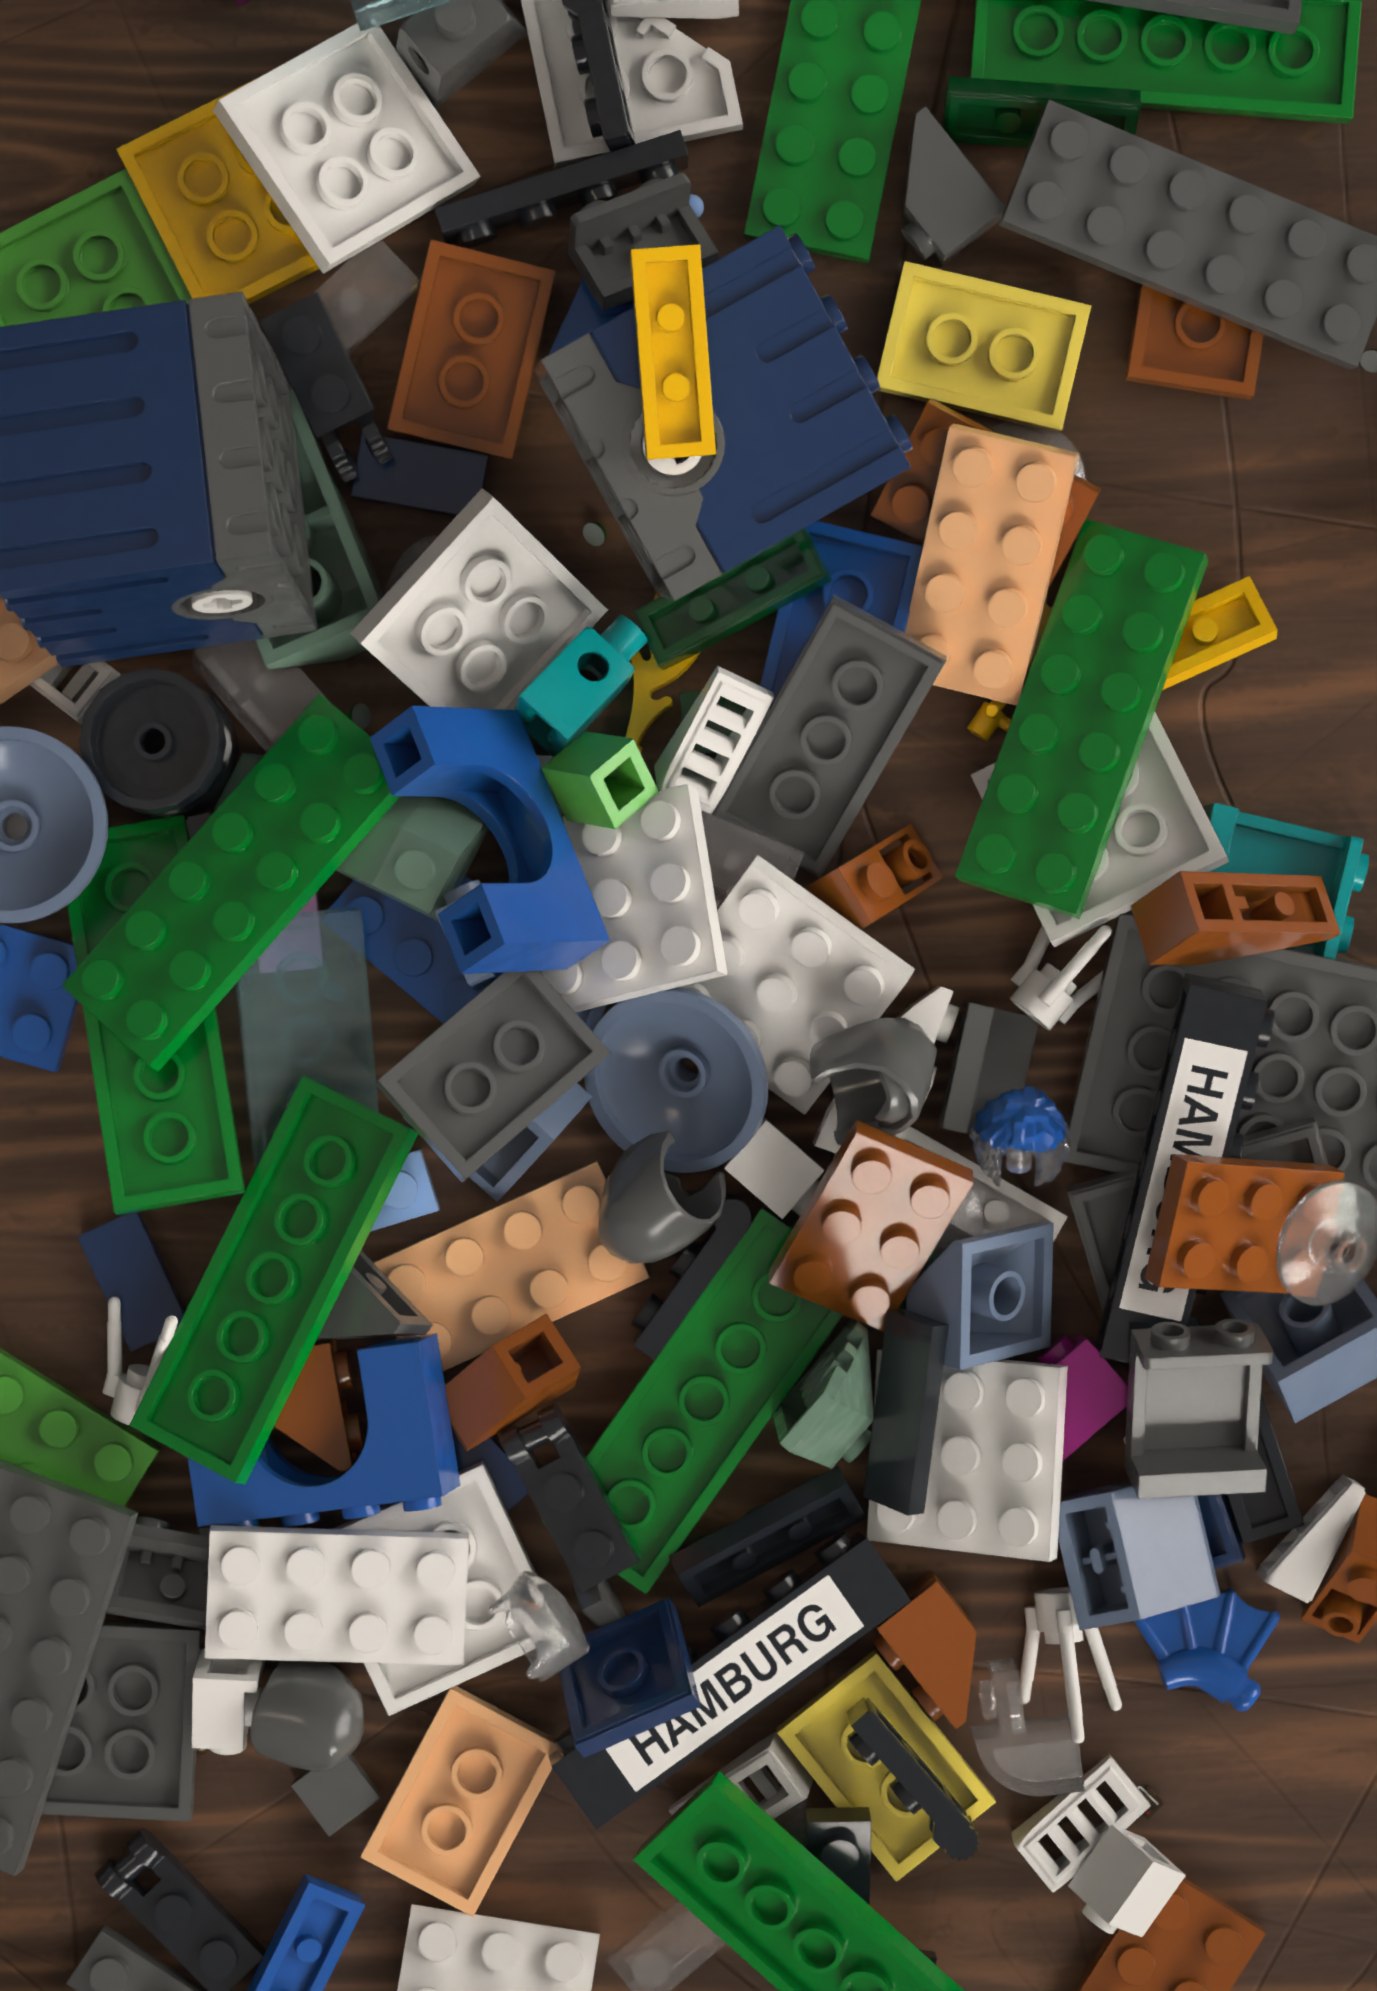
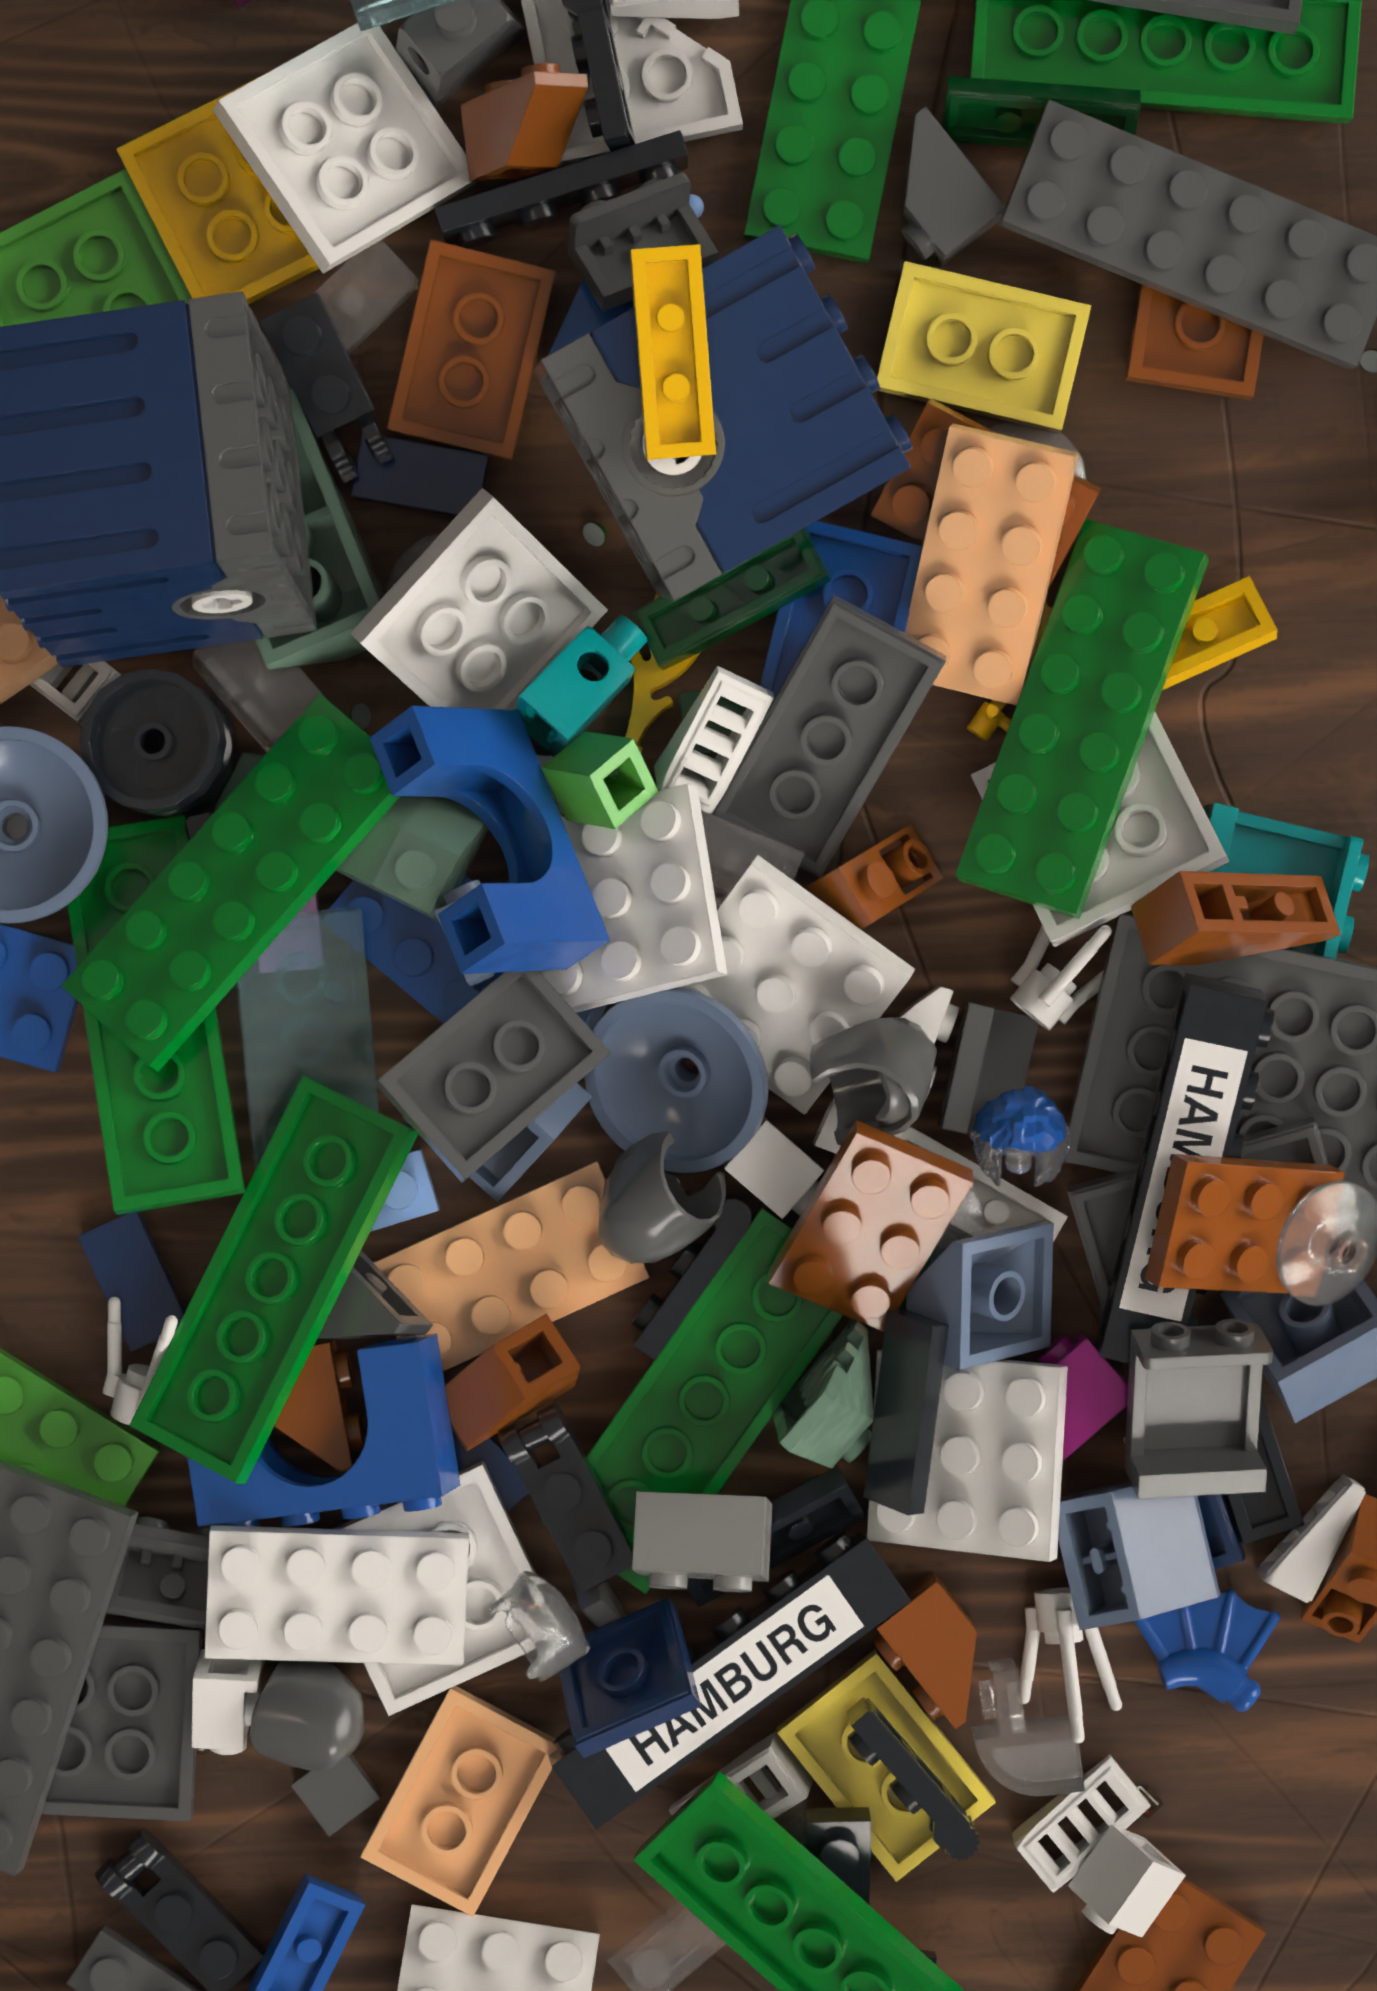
none -> dark orange slope [460,63,588,183]
none -> light grey brick [632,1491,772,1592]

